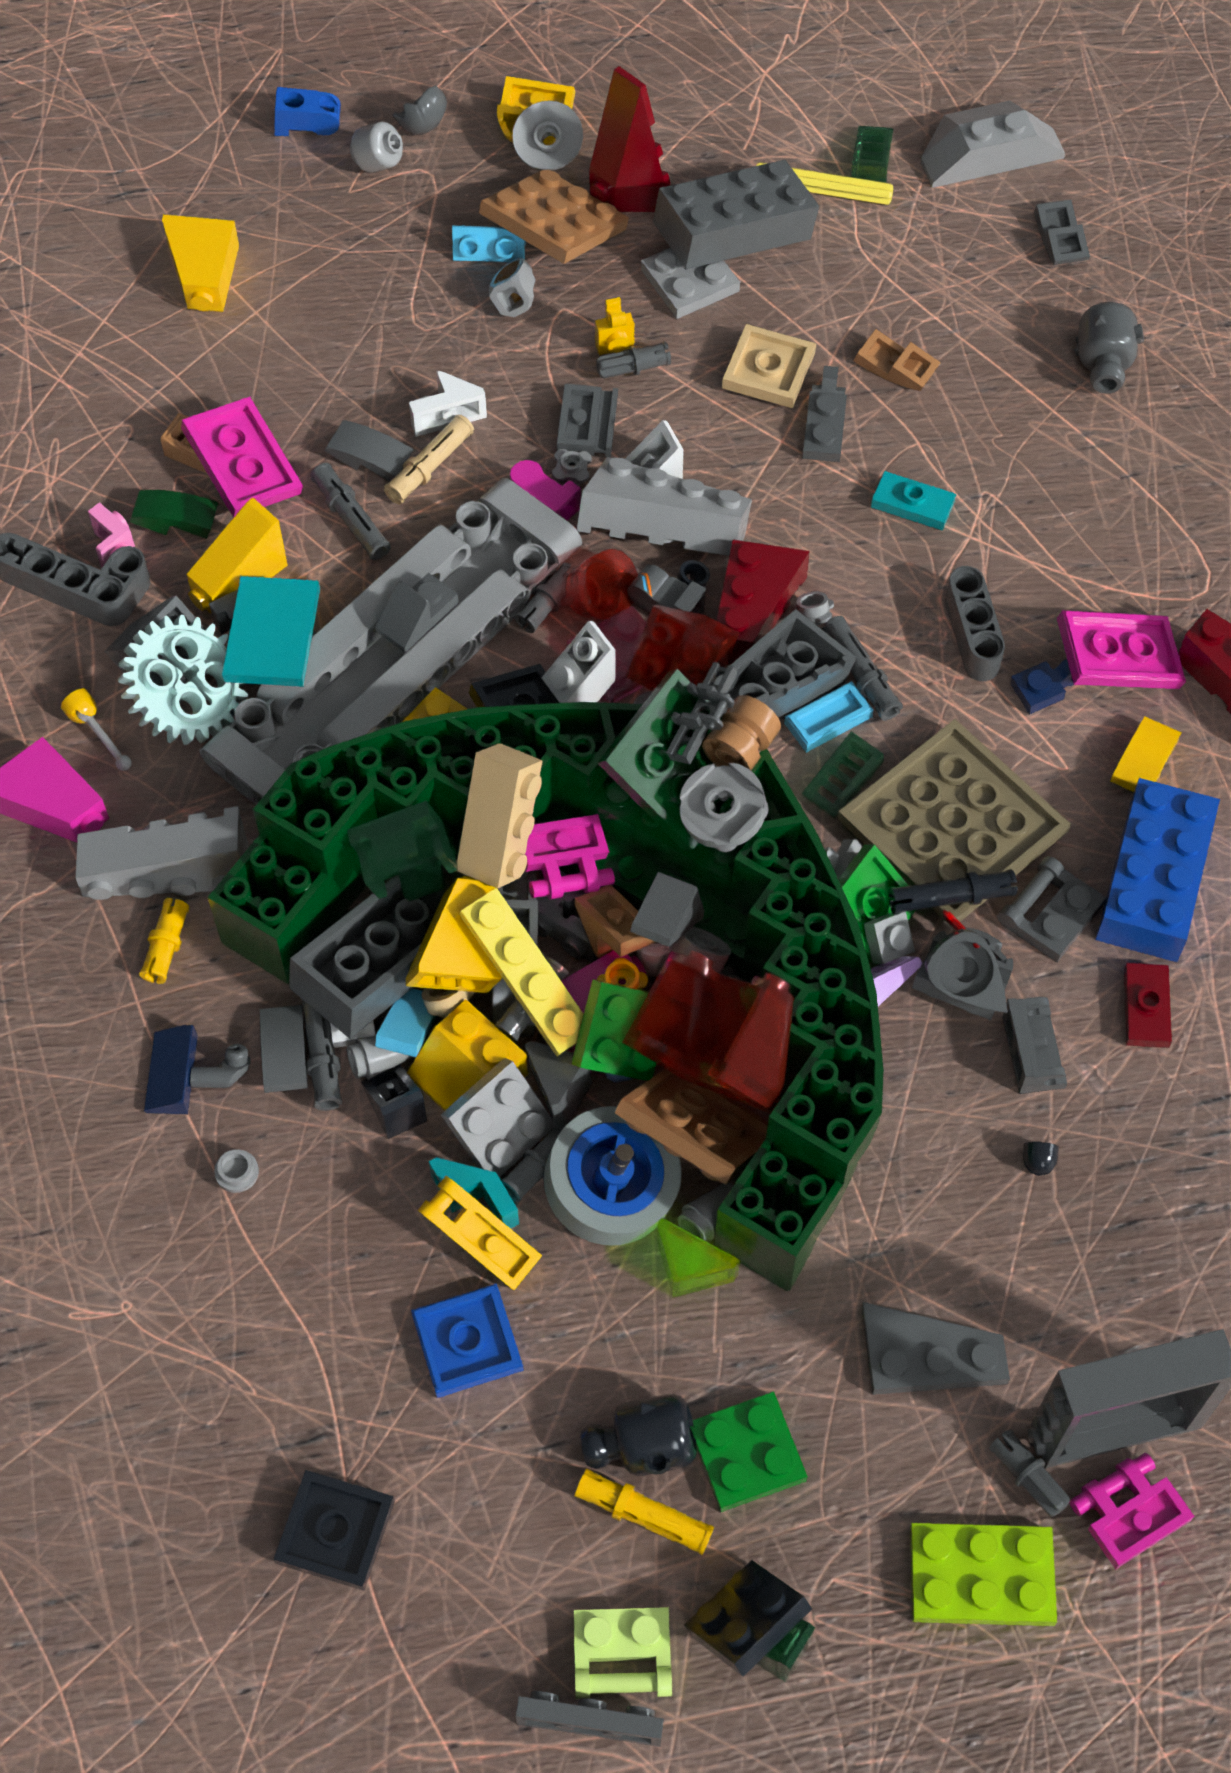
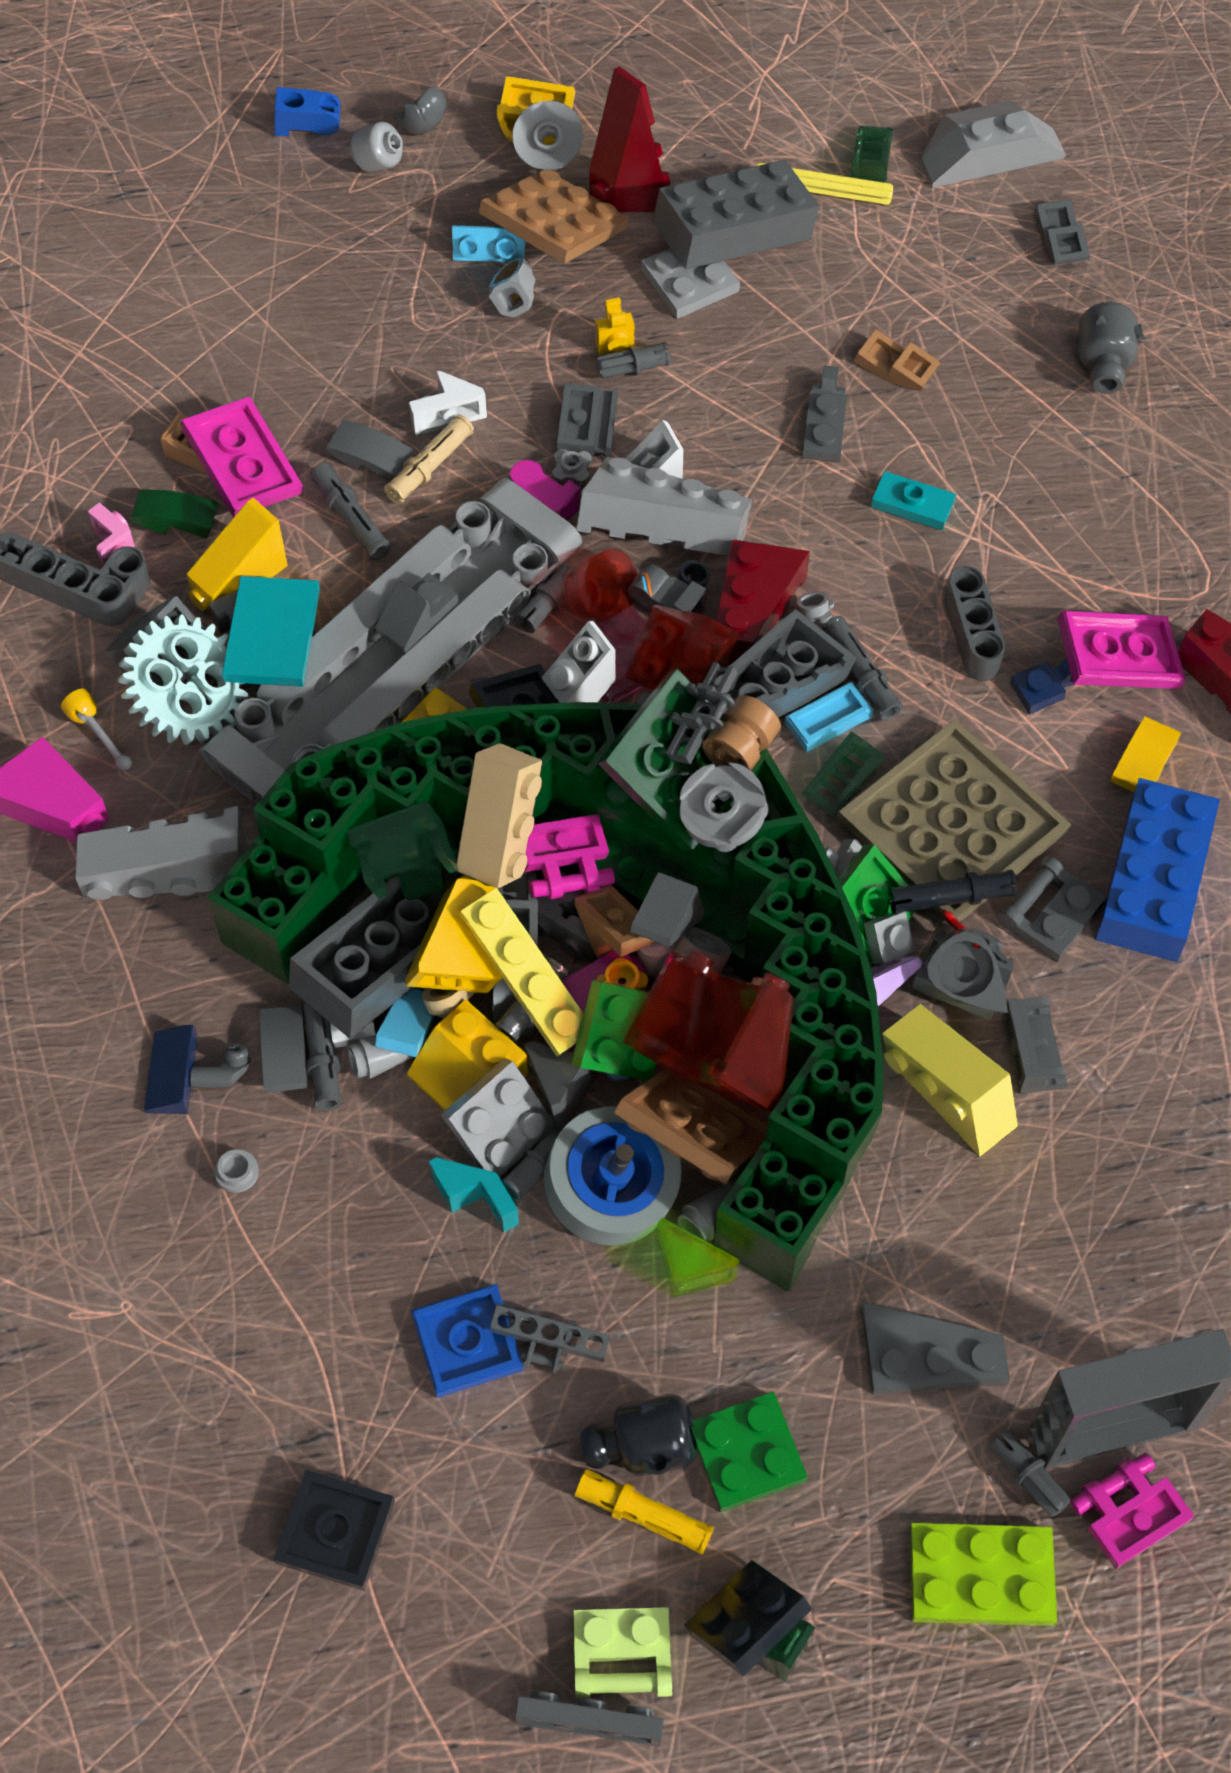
yellow pin [139,898,190,984] -> none
yellow slope [162,214,239,312] -> none
black slope [361,1064,427,1139] -> none
yellow plate [417,1176,542,1290] -> none
tan plate [722,324,816,408] -> none
black hinge [1023,1142,1059,1176] -> none
dark red plate [1124,963,1172,1048] -> none
none -> dark grey piece [490,1305,610,1375]
none -> light yellow wedge [882,1004,1018,1156]

